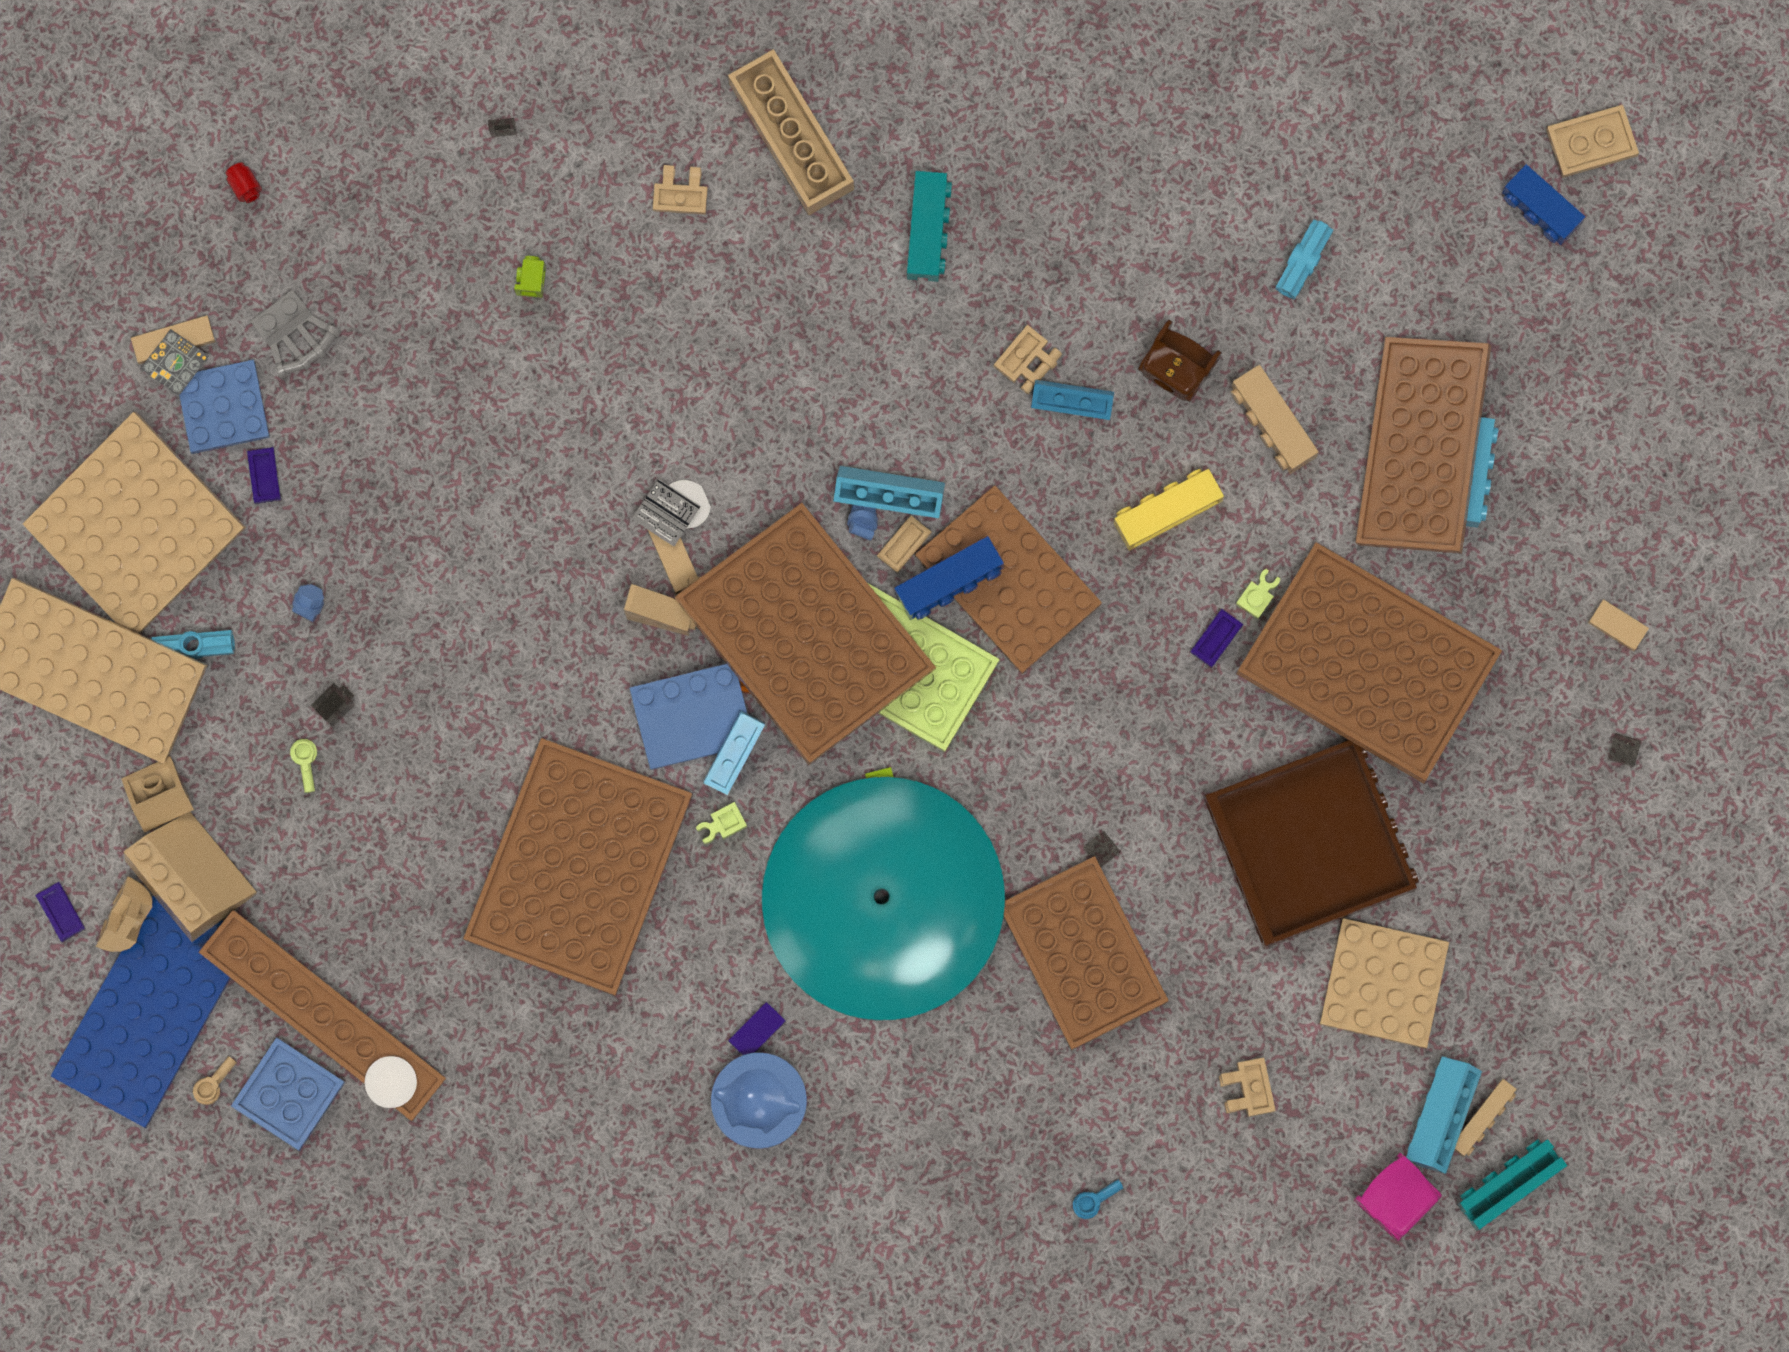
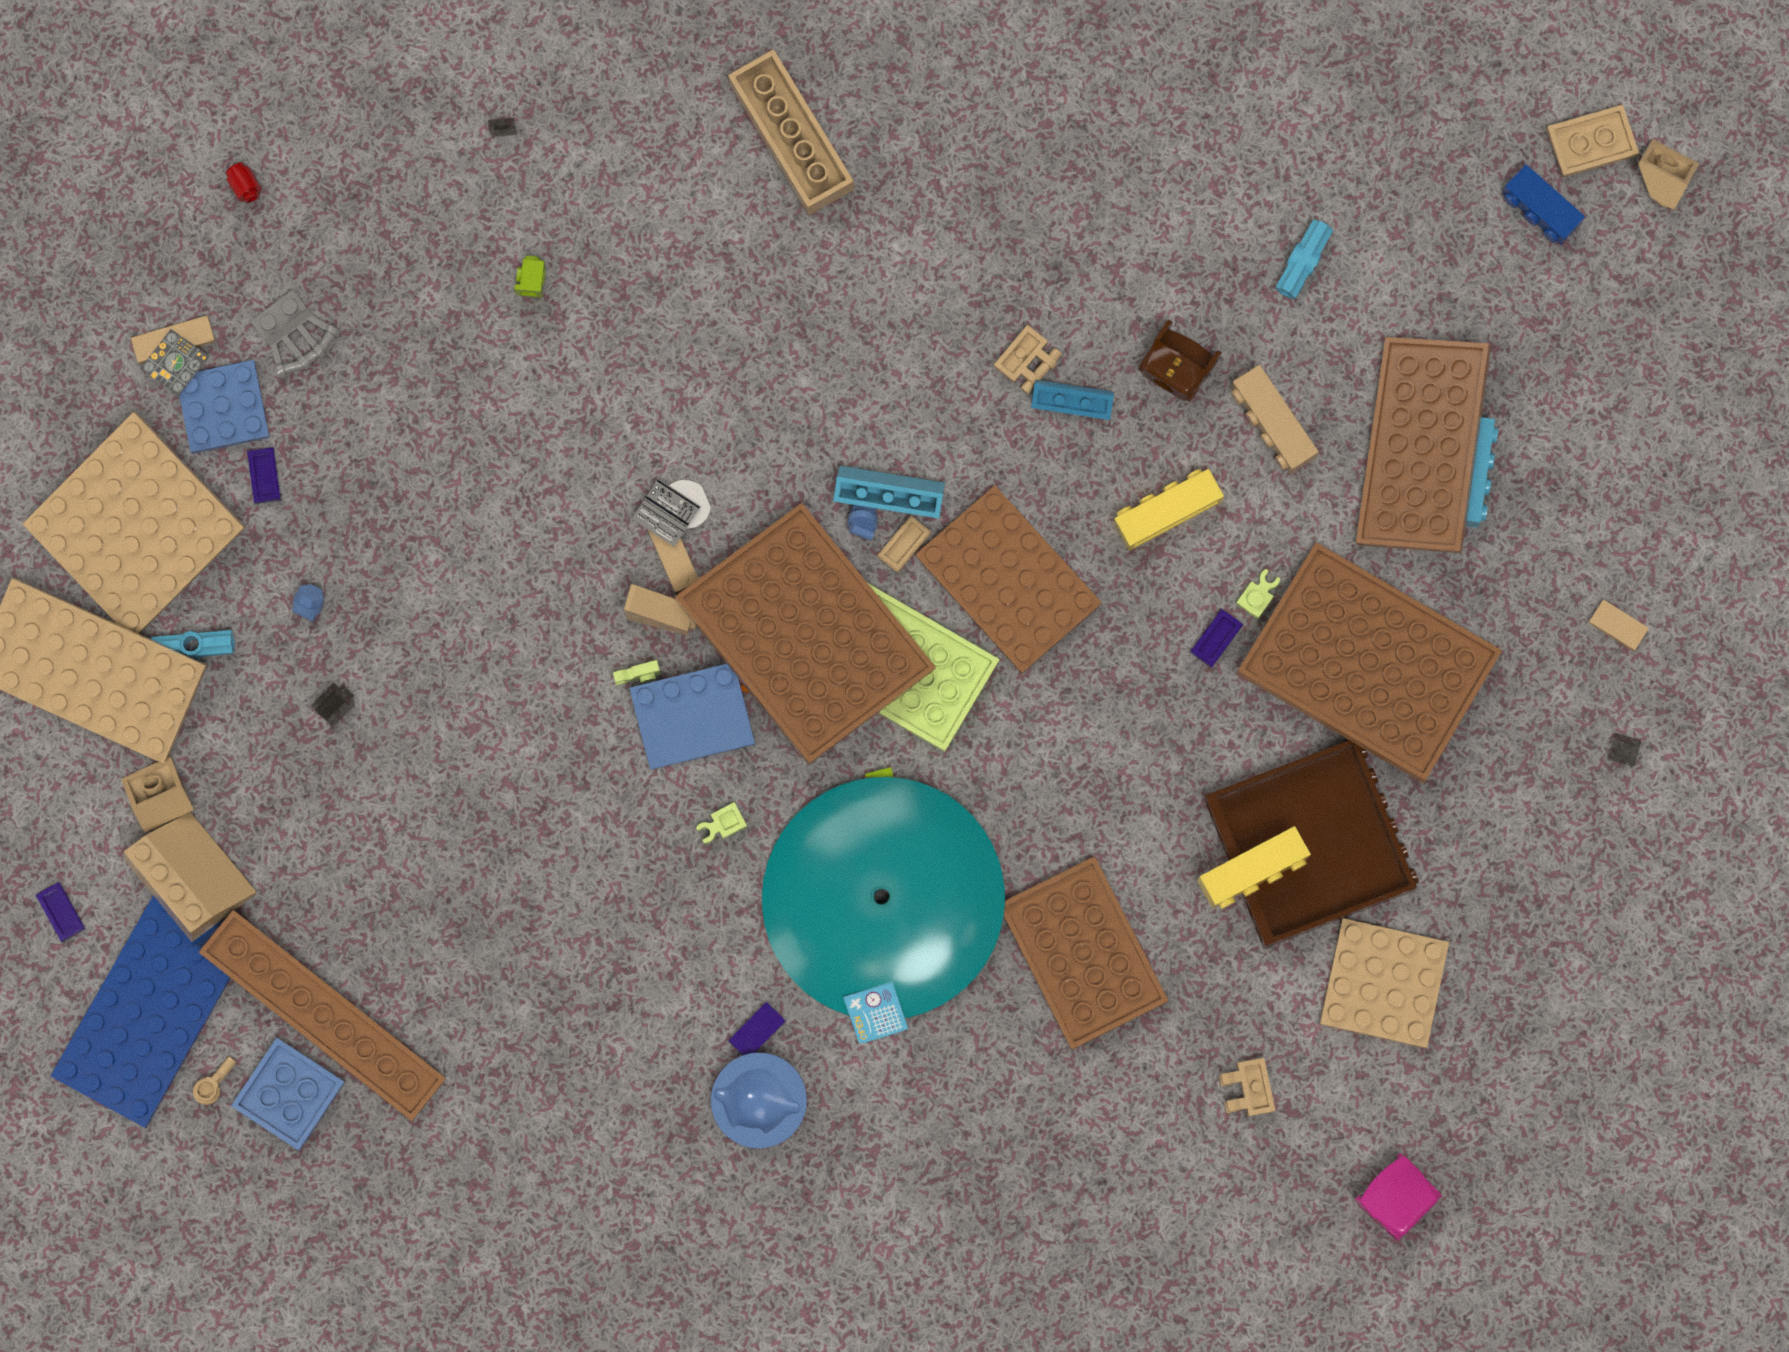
tan brick [96,877,152,952] -> none
yellowish green plate [290,739,317,793] -> none
white sticker [365,1056,417,1108] -> none
medium nougat plate [463,738,693,996] -> none
tan plate [653,165,708,215] -> none
medium azure plate [703,711,765,795] -> none
blue brick [894,536,1004,620] -> none
teal brick [907,171,952,282] -> none
dark azure plate [1073,1179,1124,1219] -> none
clear smoke tile [1083,831,1121,868] -> none
medium azure brick [1406,1057,1482,1174] -> none
tan piece [1454,1079,1517,1157] -> none
teal brick [1457,1139,1568,1231] -> none
none -> yellowish green plate [613,660,661,686]
none -> medium azure sticker [843,982,908,1043]
none -> light yellow brick [1197,826,1311,909]
none -> tan slope [1638,139,1699,210]

